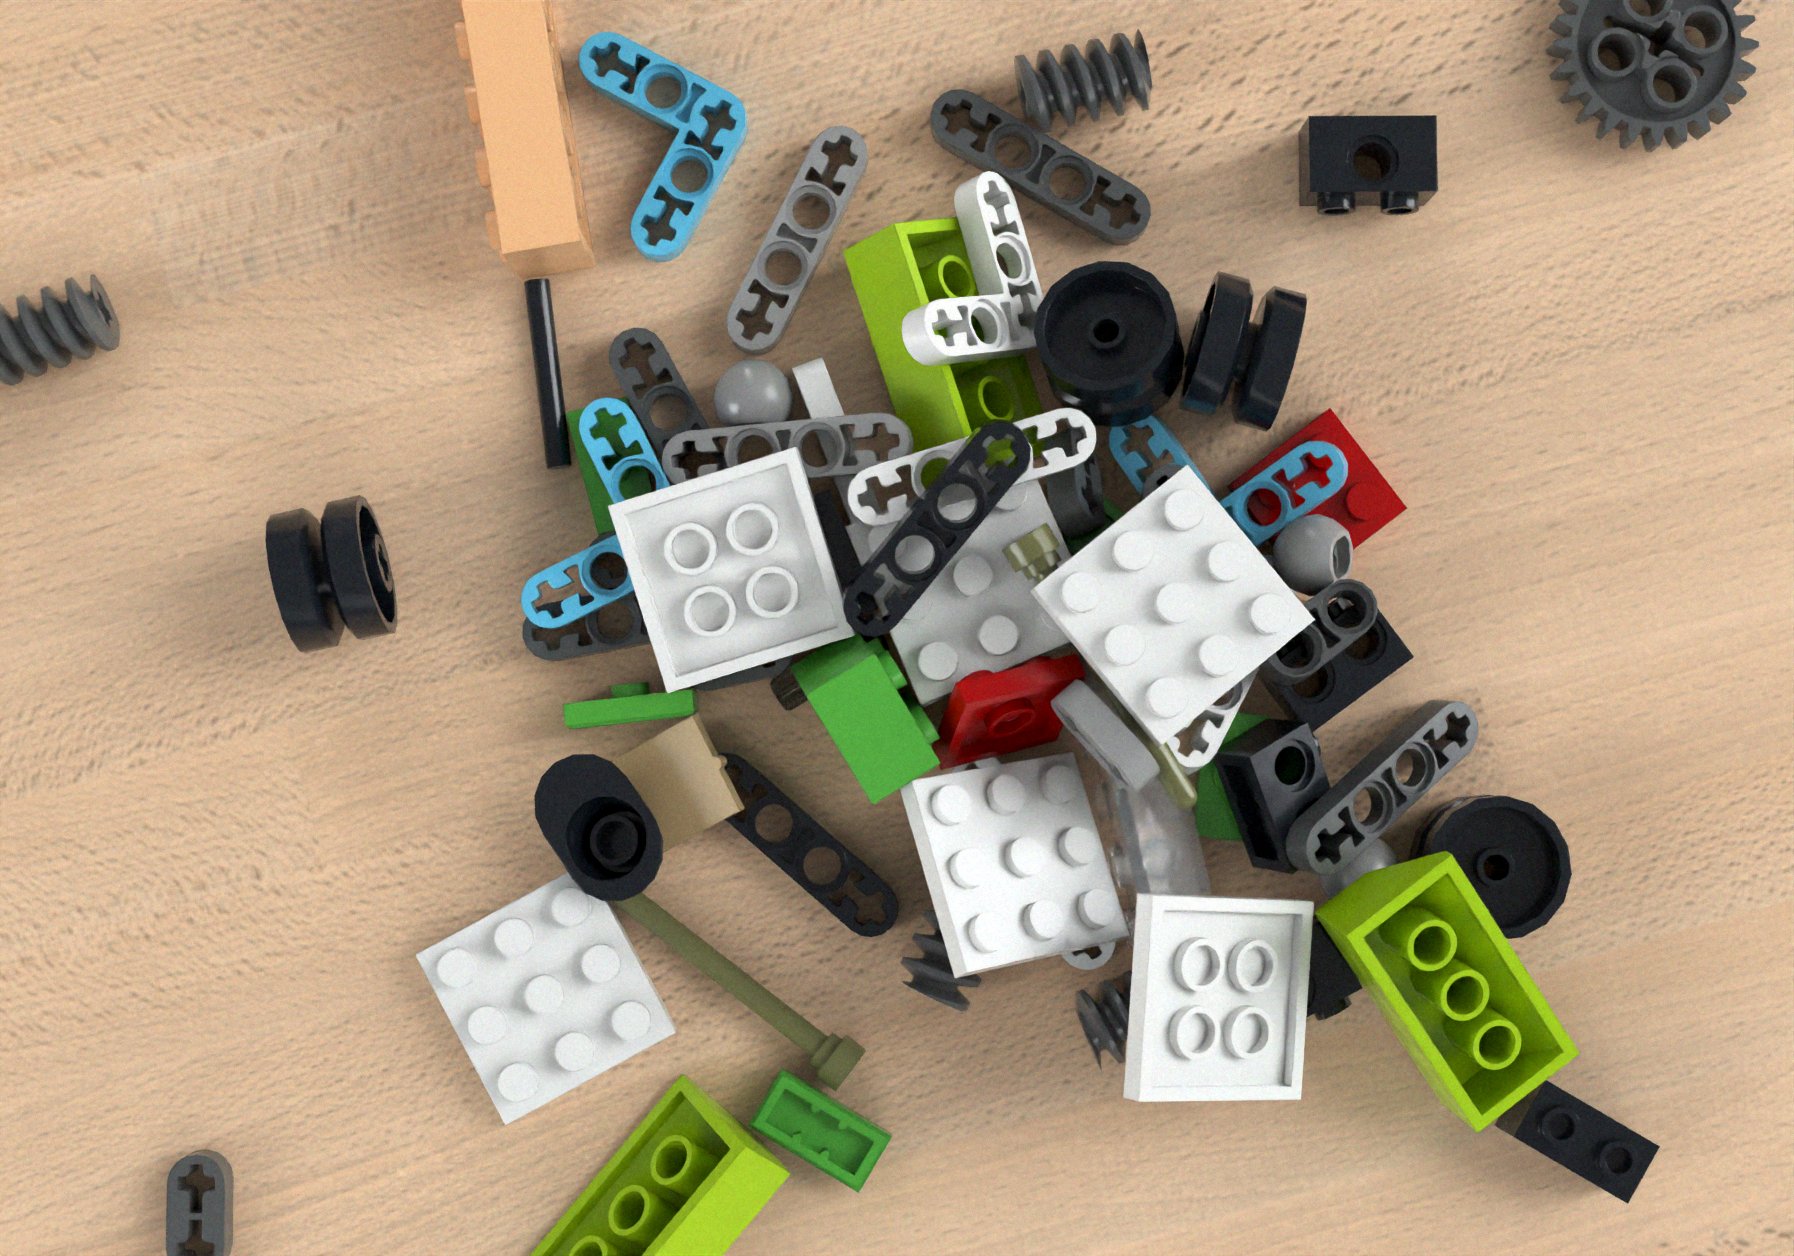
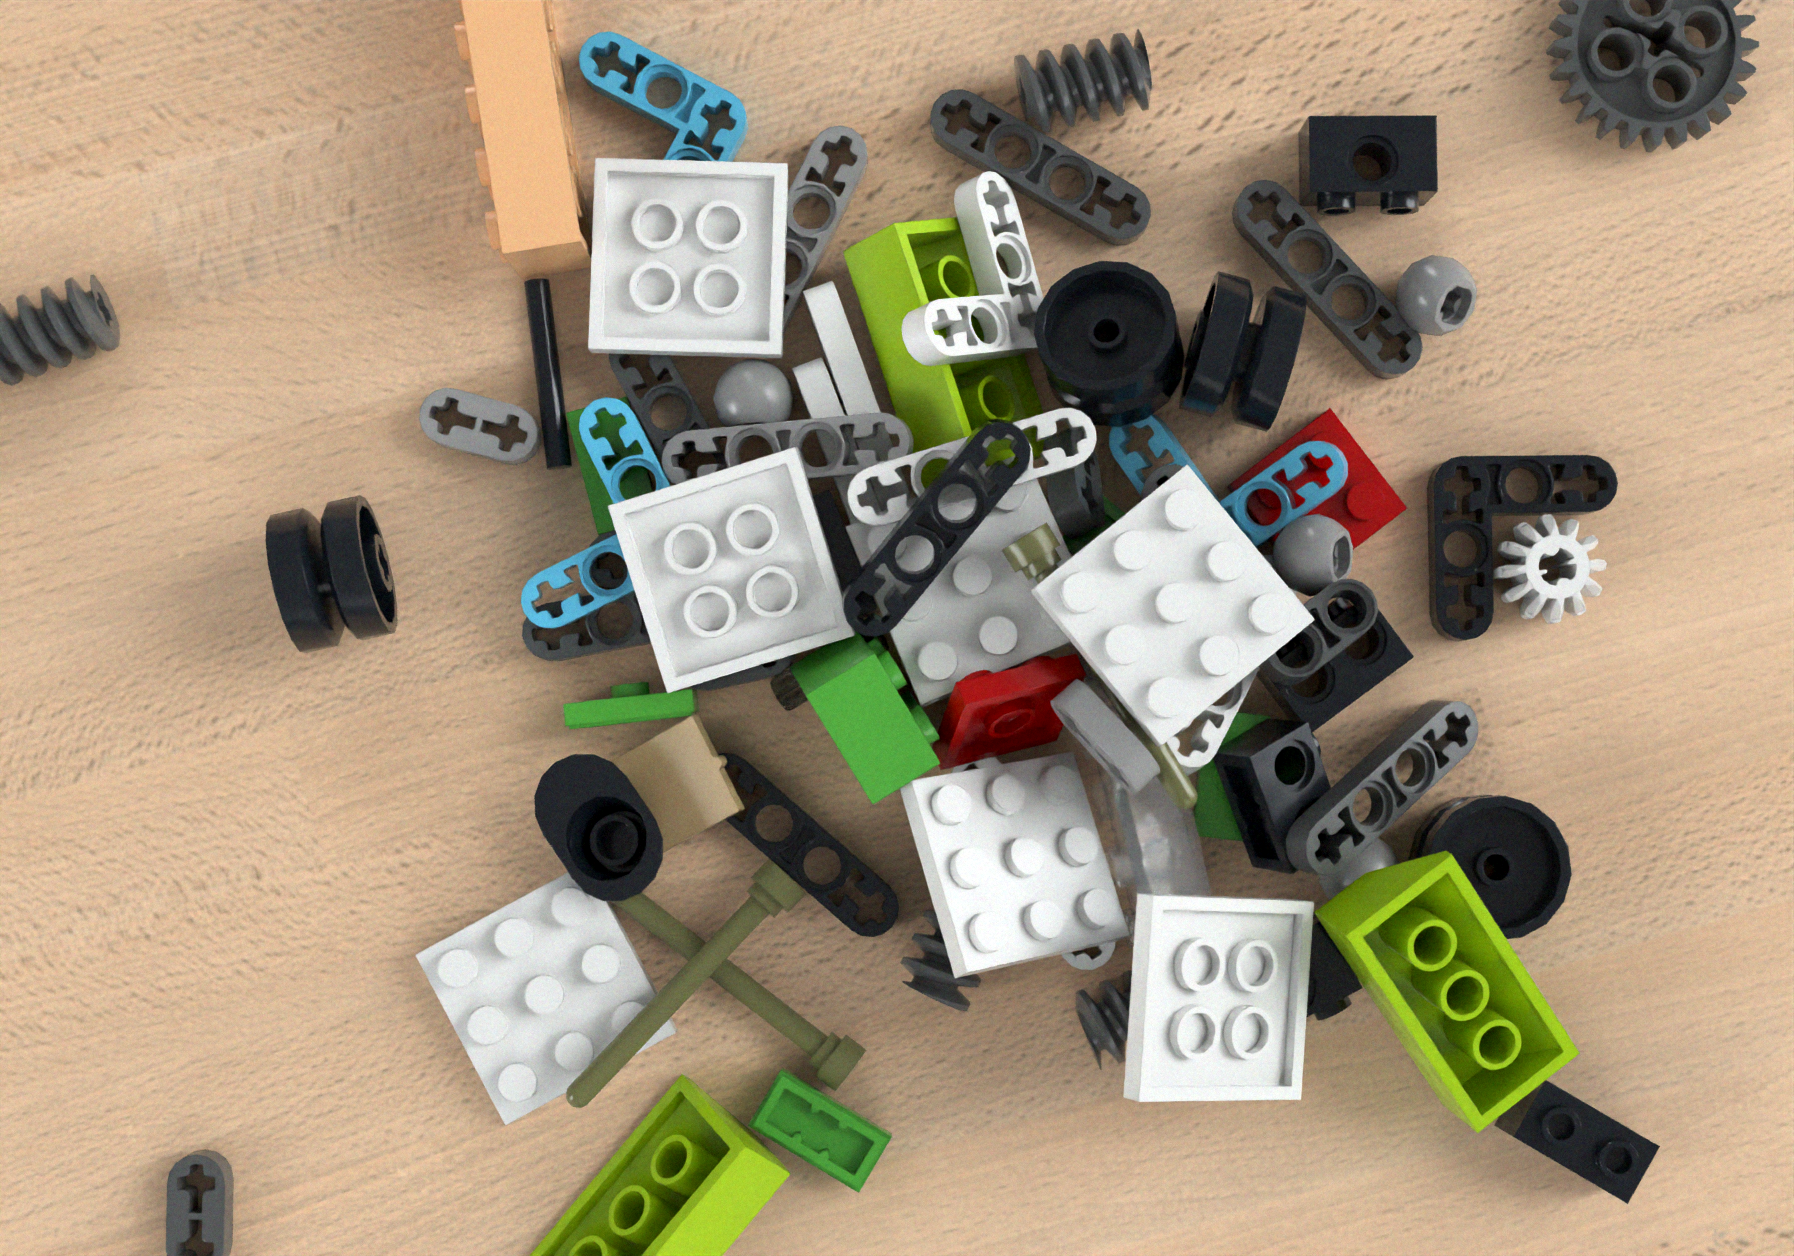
none -> light grey beam [419,388,542,465]
none -> olive piece [566,859,805,1108]
none -> white plate [588,158,789,358]
none -> white beam [802,281,911,511]
none -> dark grey beam [1232,180,1423,380]
none -> light grey piece [1395,255,1477,336]
none -> black beam [1427,455,1618,642]
none -> white gear [1493,514,1607,624]

